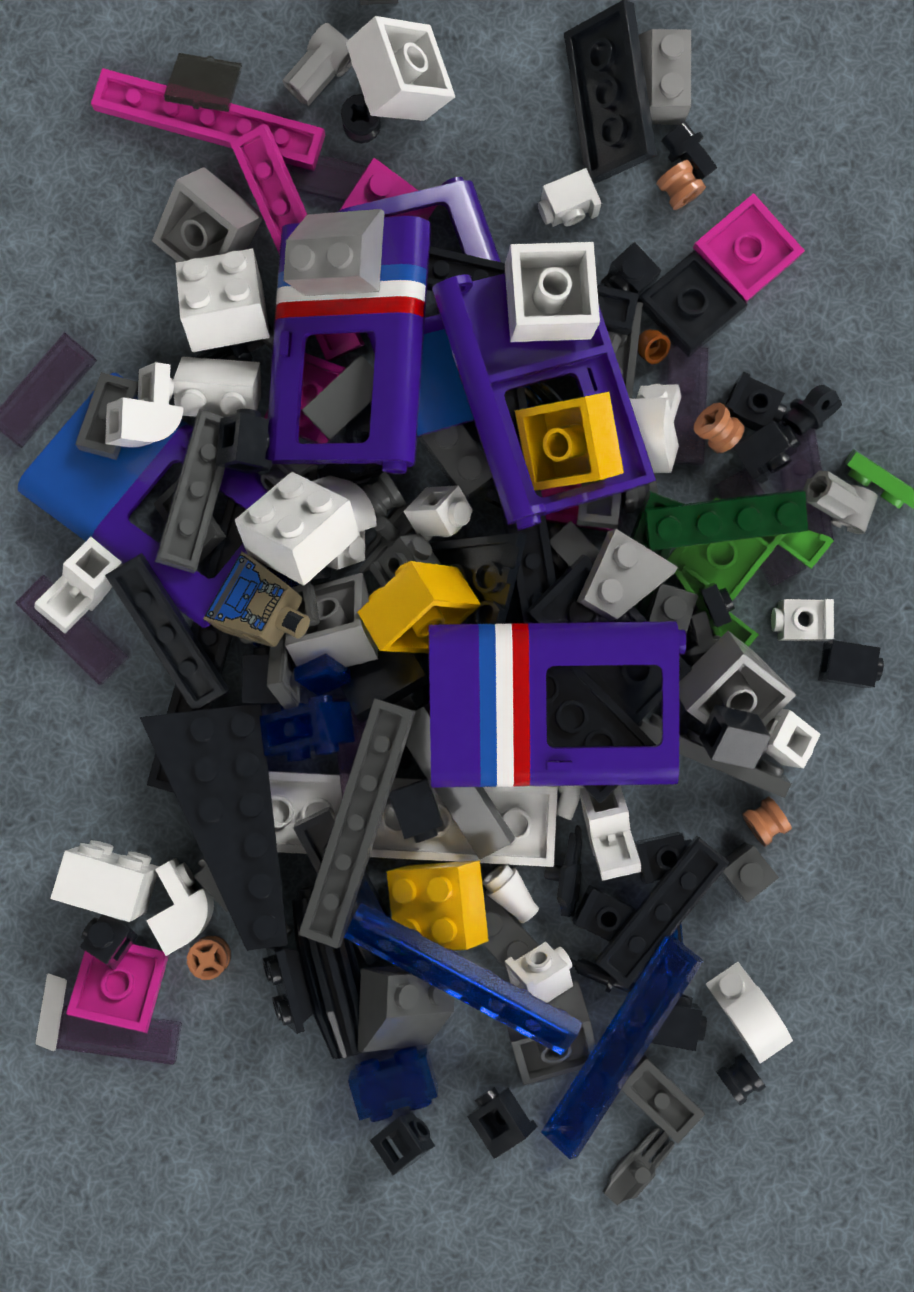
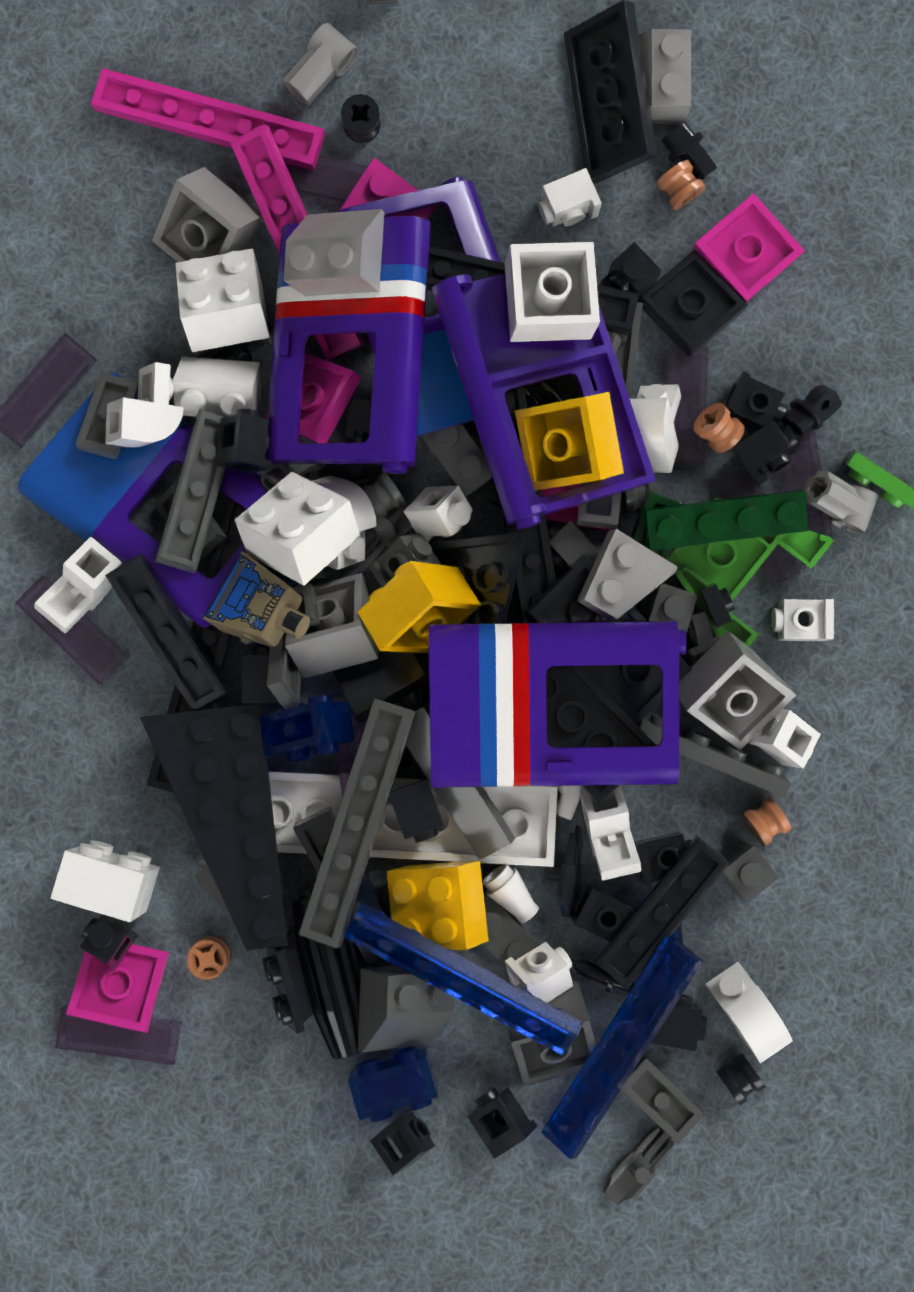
white sticker [36,973,67,1051] -> none
white brick [146,858,214,956] -> none
clear smoke piece [164,53,242,112] -> none
clear blue tile [294,653,351,696] -> none
dark grey tile [302,355,374,441] -> none
white brick [346,16,455,121] -> none
dark orange hinge [637,329,671,364] -> none
black brick [699,704,771,769] -> none
black brick [818,640,884,688] -> none

